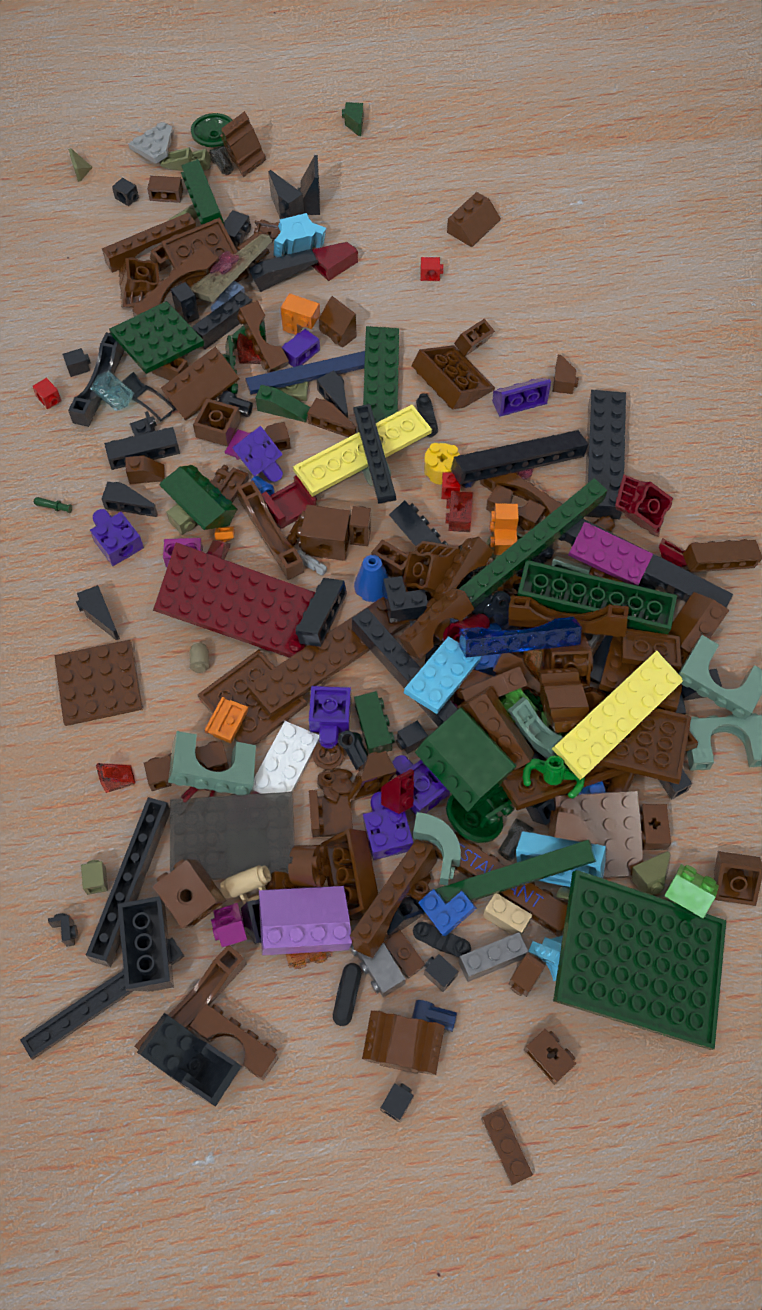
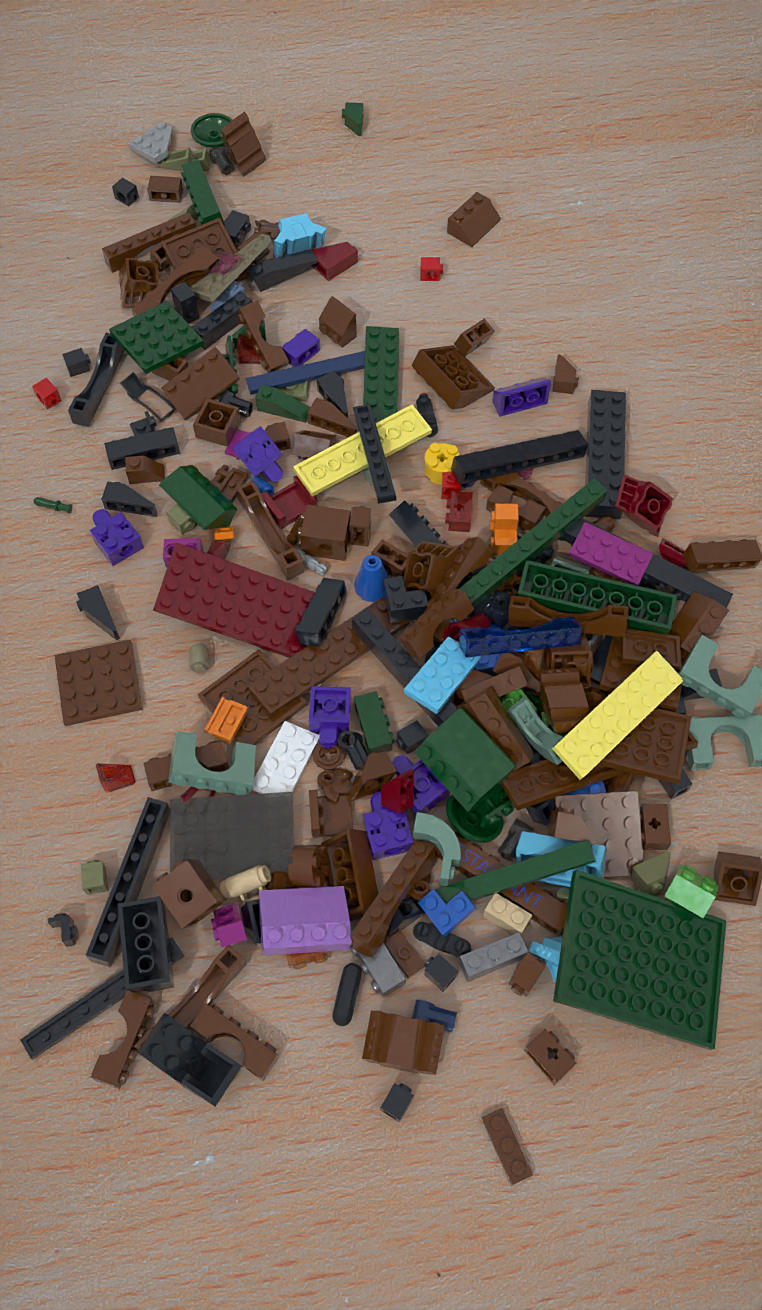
olive slope [68,148,93,182] -> none
clear light blue brick [90,371,135,411] -> none
black slope [268,170,304,219] -> none
orange brick [280,293,320,335] -> none
black slope [298,155,320,215] -> none
green piece [522,756,585,799] -> none
none -> reddish brown arch [90,991,156,1089]
none -> reddish brown slope [293,430,336,460]

